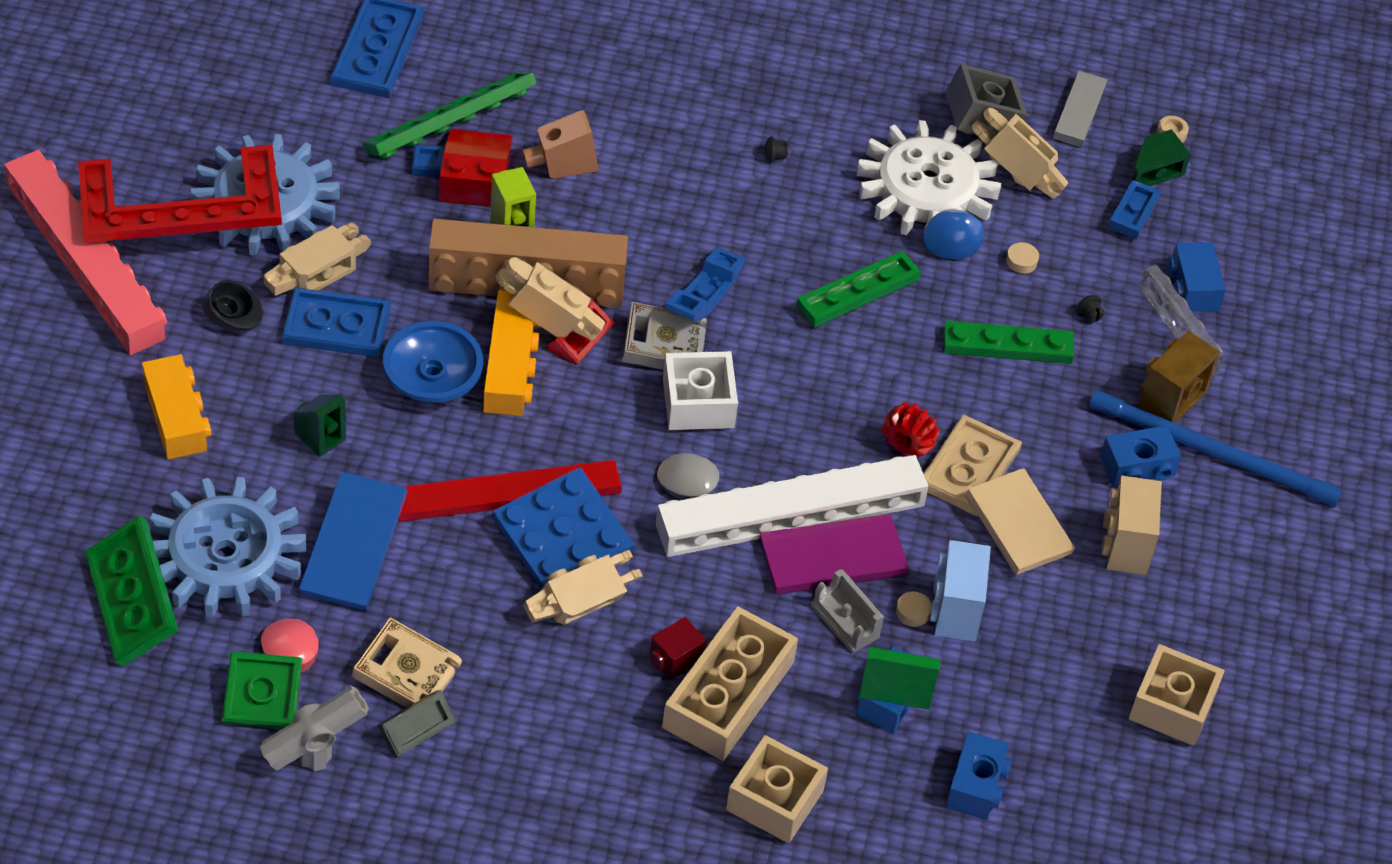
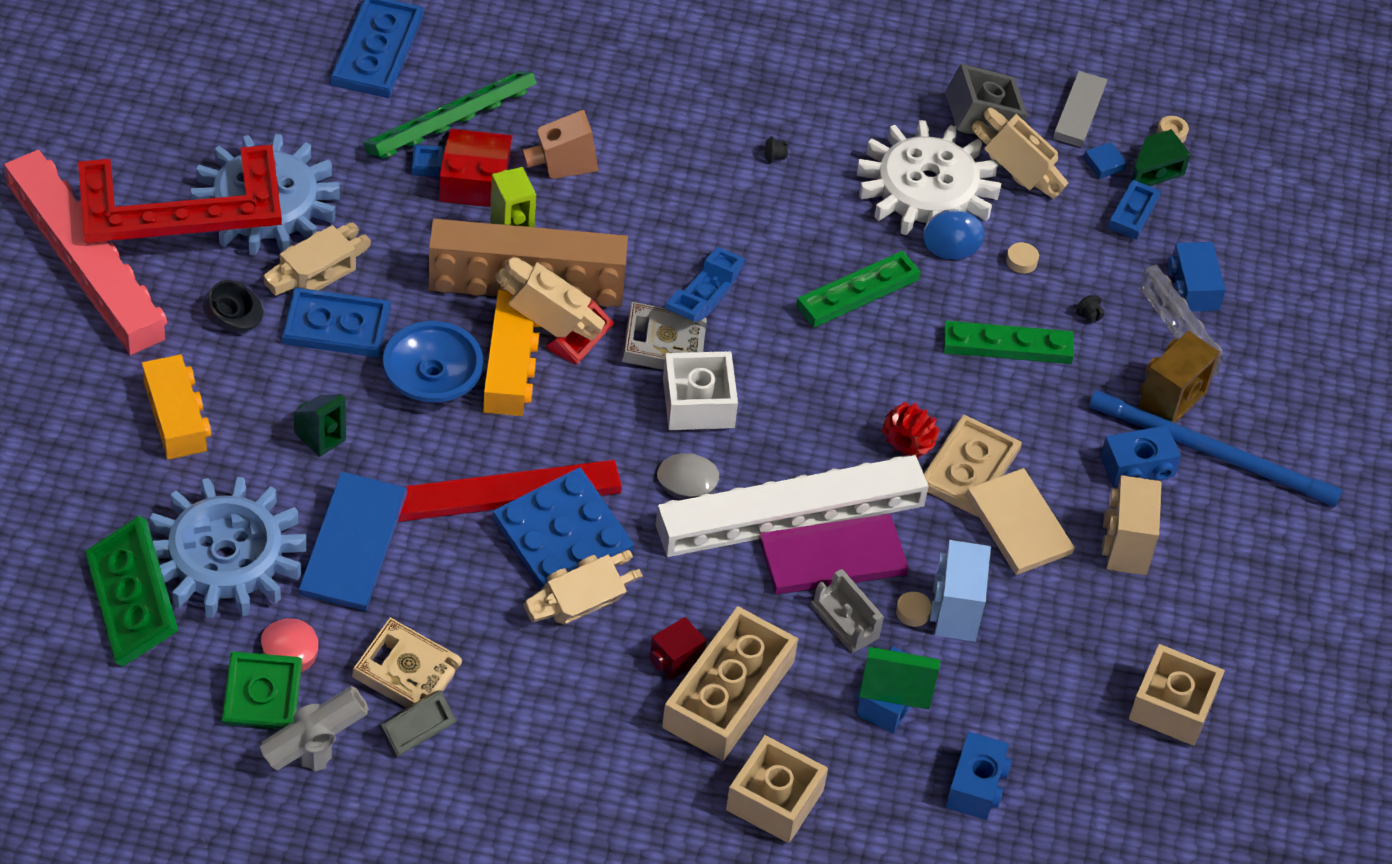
none -> blue tile [1084,142,1127,179]

